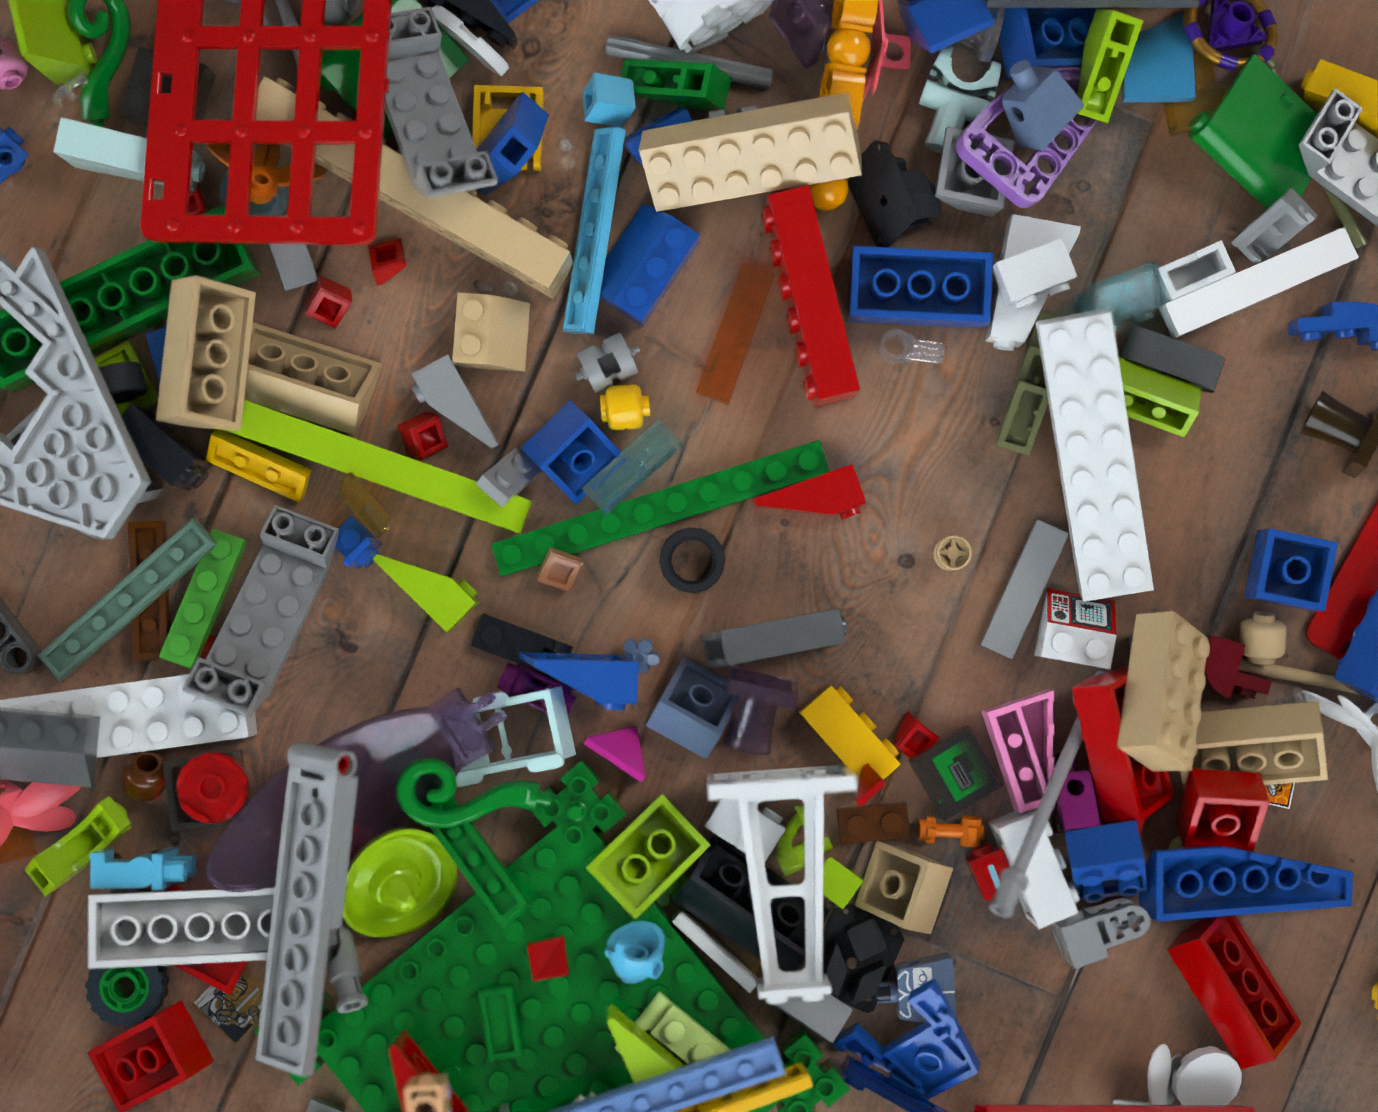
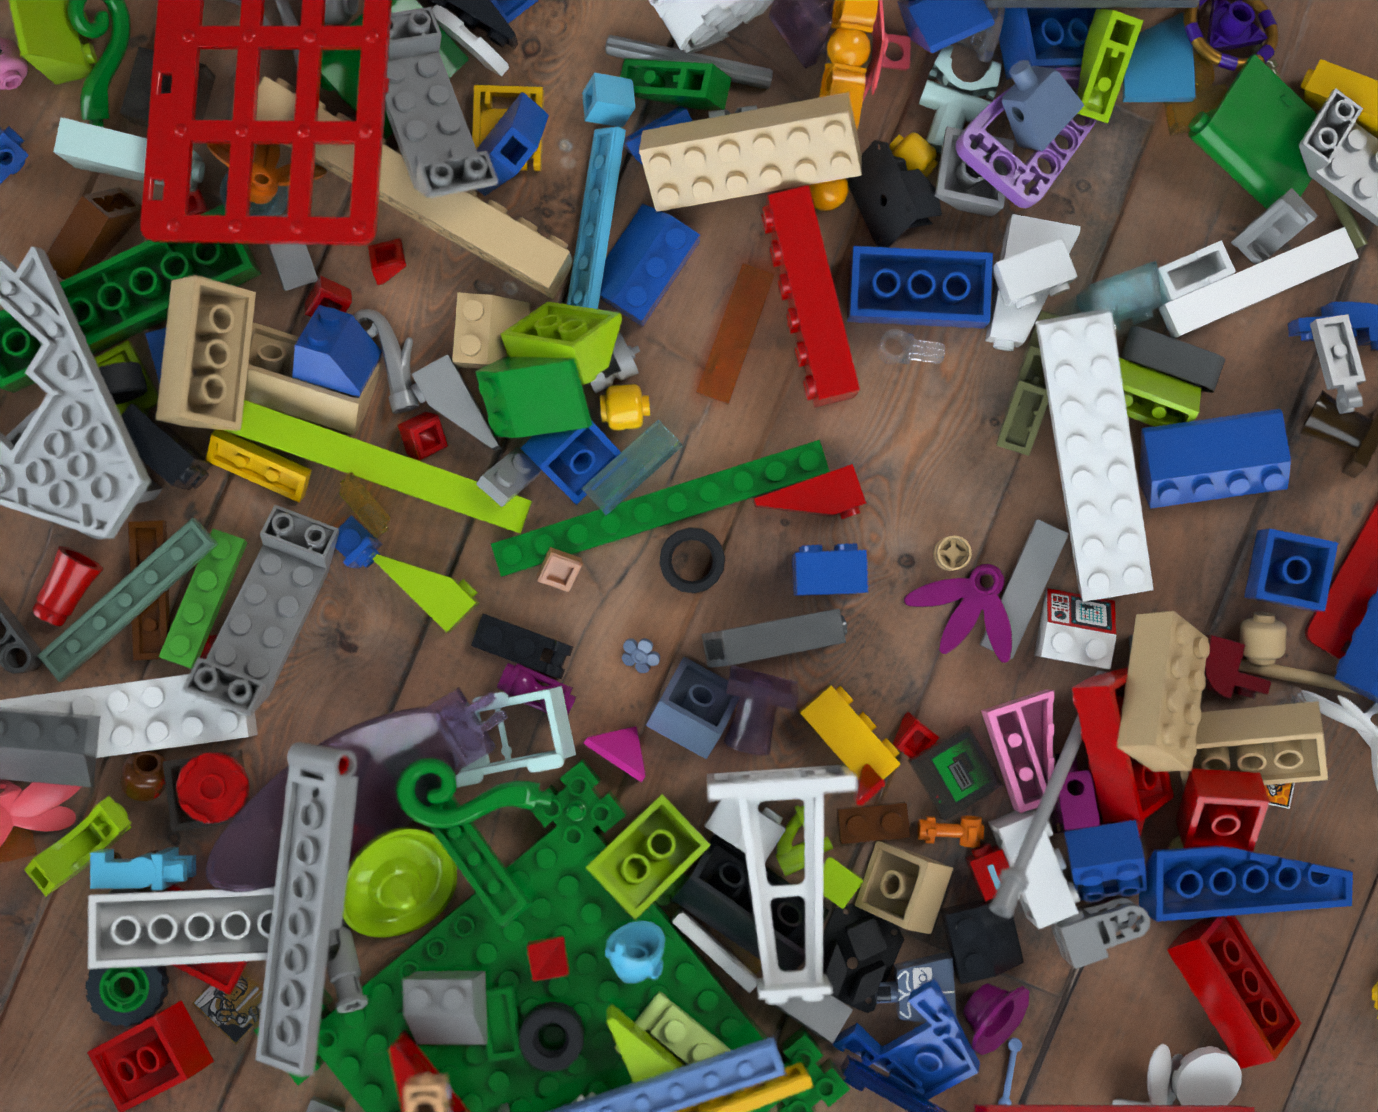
clear piece [52,72,88,108] -> none
blue slope [519,652,639,710] -> none
none -> red plant [32,546,103,627]
none -> reddish brown slope [46,187,142,280]
none -> blue slope [292,305,382,397]
none -> light grey plant [353,309,419,414]
none -> light grey slope [403,971,487,1045]
none -> green slope [475,356,592,438]
none -> lime slope [501,301,622,385]
none -> black tyre [519,1001,585,1072]
none -> blue brick [792,543,868,596]
none -> yellow head [889,132,938,178]
none -> magenta plant [904,564,1012,663]
none -> black slope [940,898,1024,984]
none -> magenta hat [963,983,1030,1055]
none -> light blue hinge [998,1037,1022,1104]
none -> blue slope [1139,409,1291,509]
none -> light grey plate [1310,314,1366,414]

